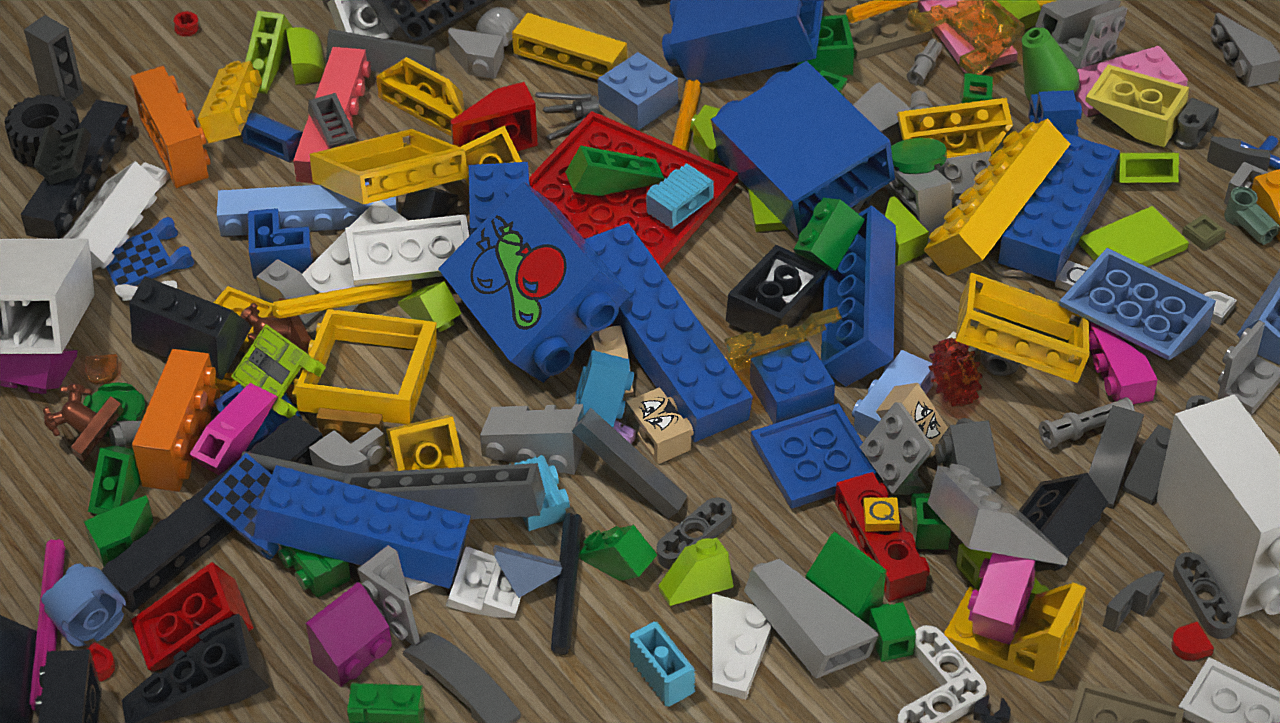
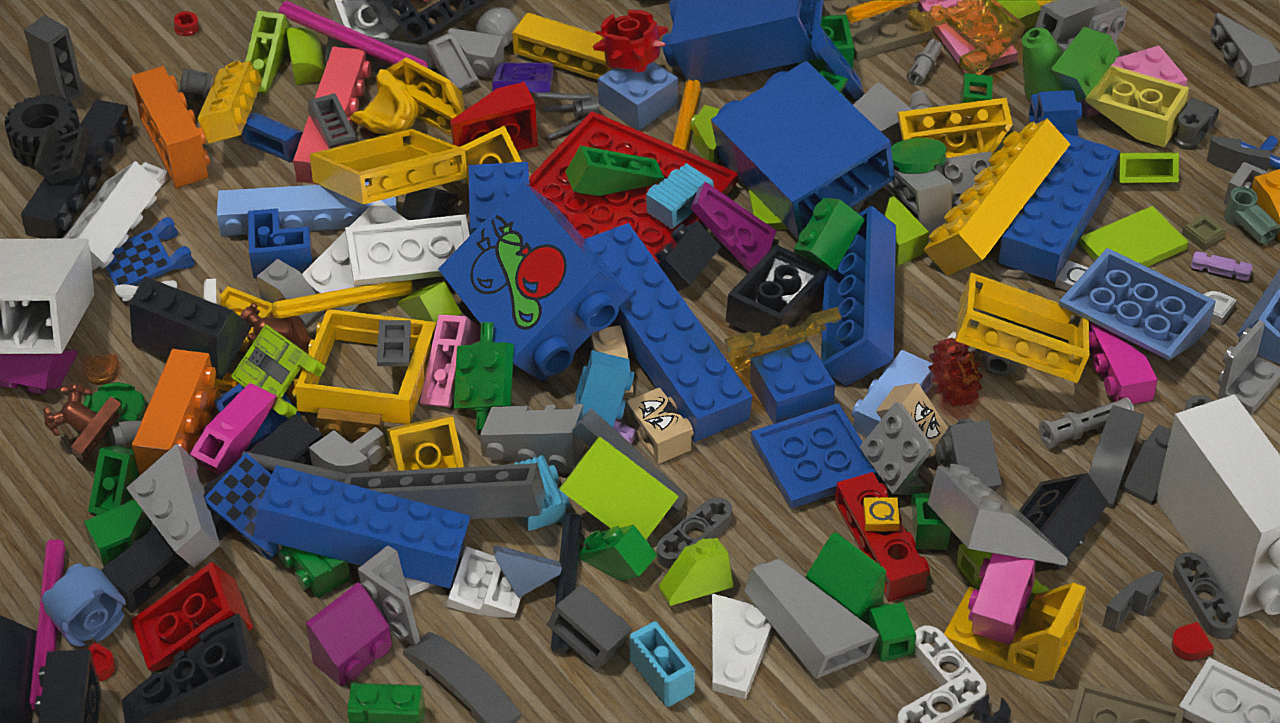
none -> light grey wedge [126,444,220,568]
none -> dark grey piece [179,69,212,101]
none -> white tile [204,278,221,305]
none -> dark pink axle [279,1,428,68]
none -> yellow hair [350,69,419,135]
none -> dark grey slope [377,320,411,366]
none -> bright pink slope [419,314,481,408]
none -> light grey tile [426,32,479,90]
none -> green plate [454,322,514,431]
none -> dark purple tile [492,63,554,93]
none -> dark grey piece [547,584,633,670]
none -> lime tile [559,436,679,540]
none -> red brick [593,10,668,73]
none -> black brick [654,221,721,292]
none -> magenta wing [691,182,777,272]
none -> blue plate [811,27,865,101]
none -> bright green slope [1051,27,1120,102]
none -> lavender axle [1191,251,1252,281]

